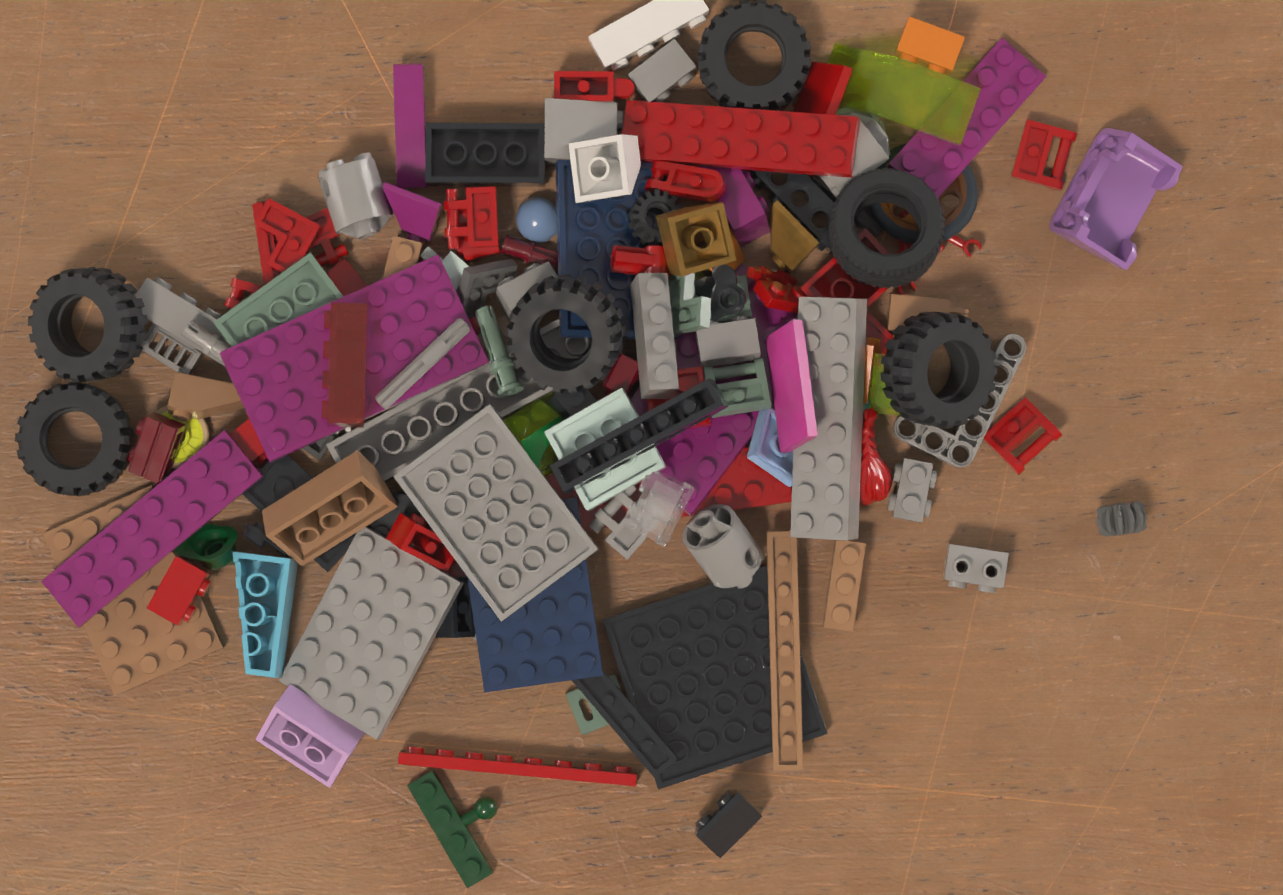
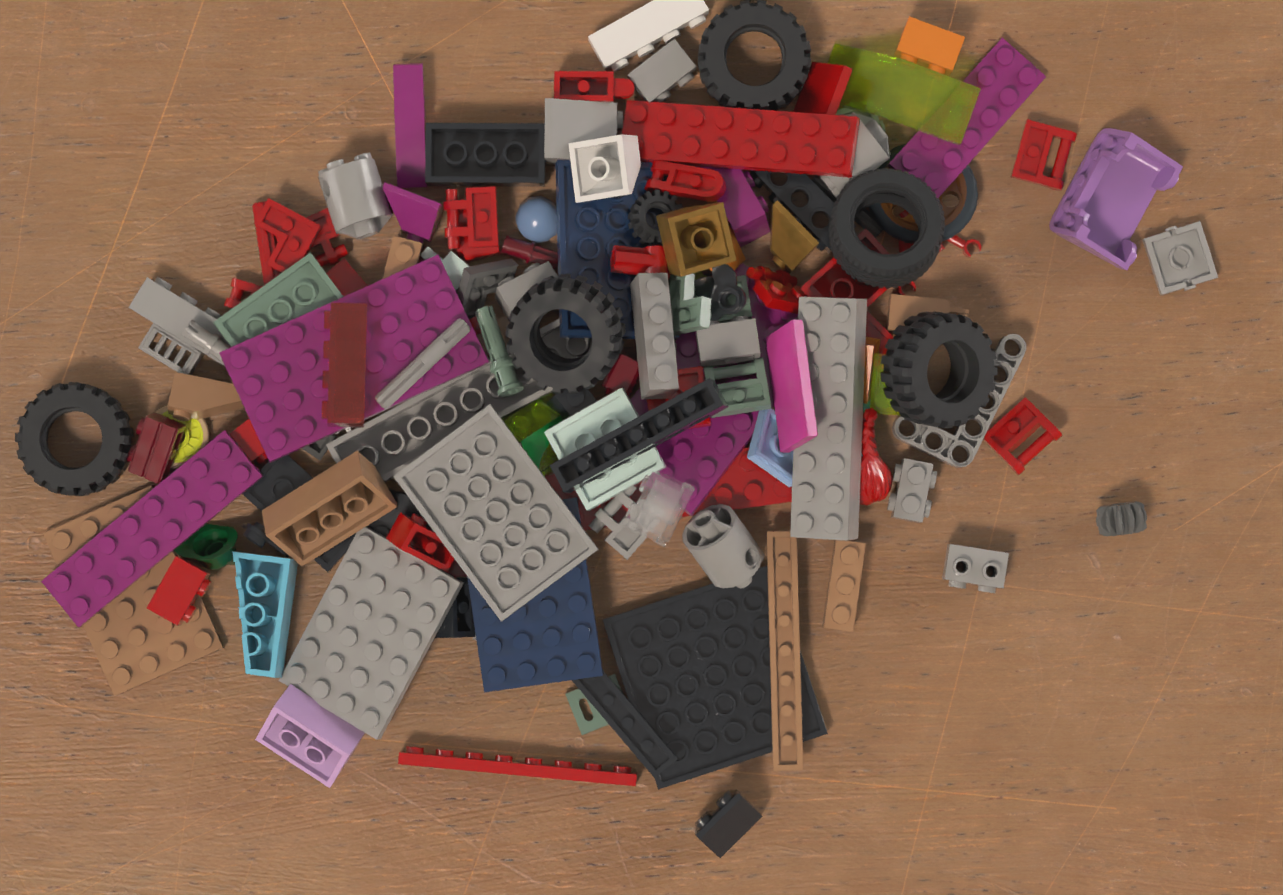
black tyre [28,267,148,382] -> none
dark green plate [407,770,498,888] -> none
none -> light grey plate [1142,221,1218,296]

